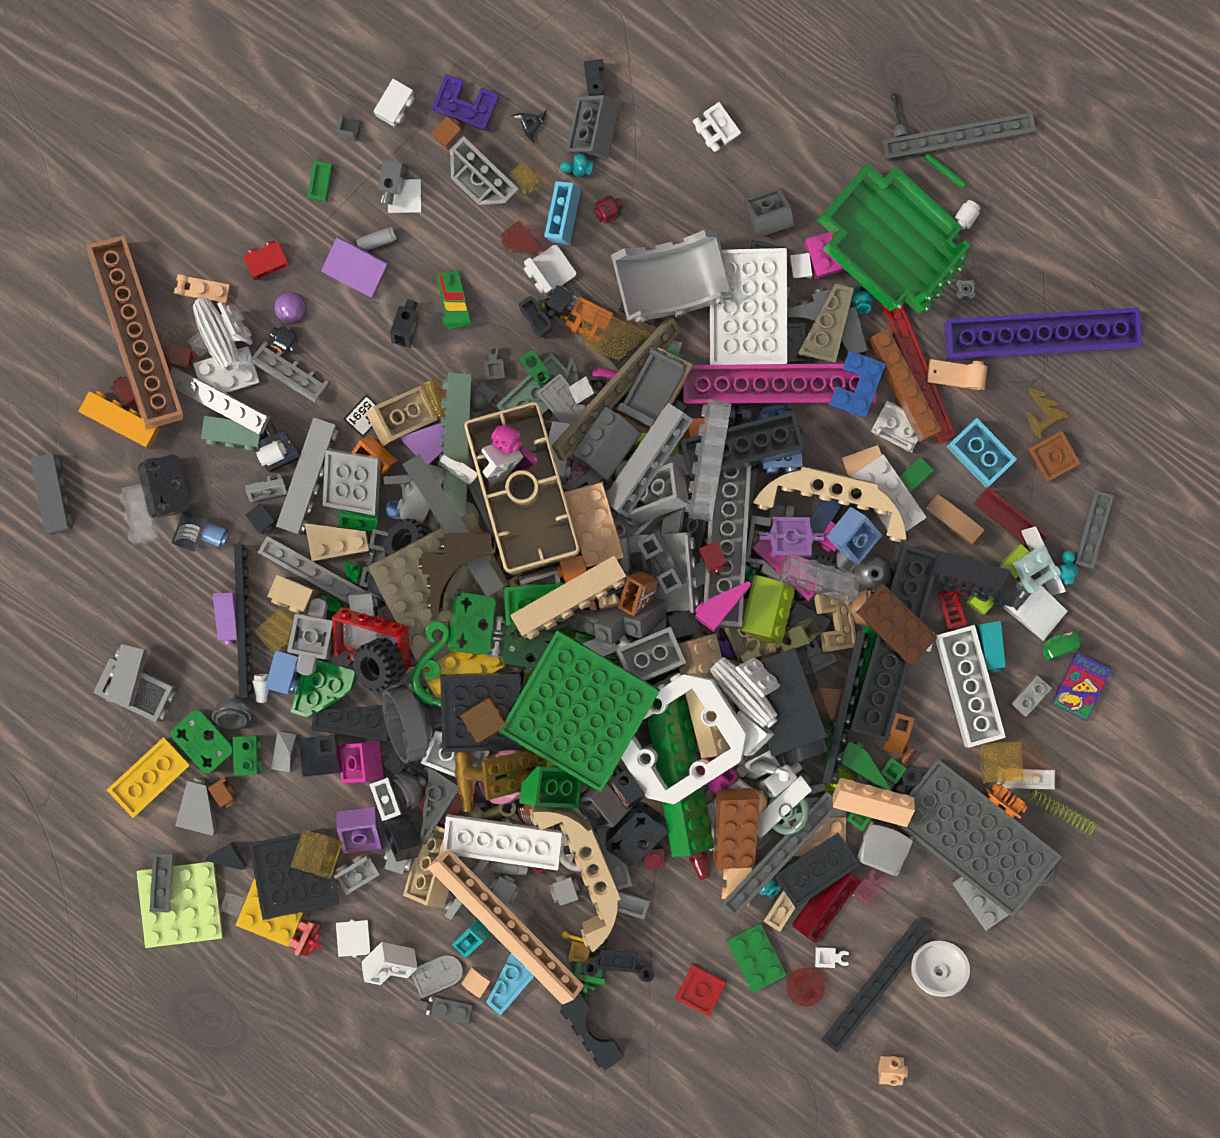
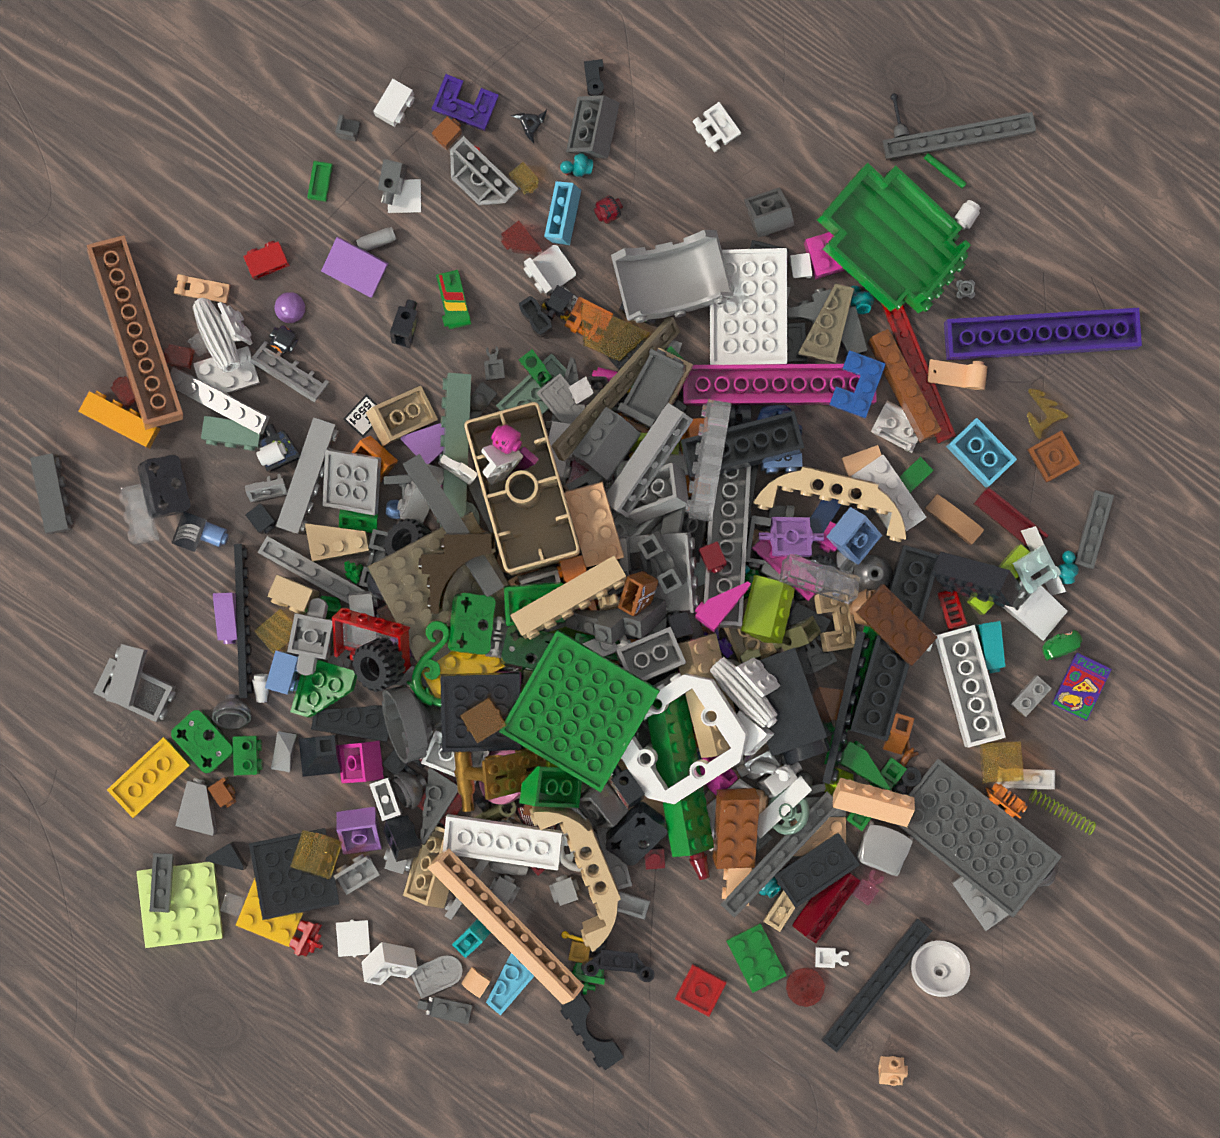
clear yellow piece [422,379,445,420] -> none

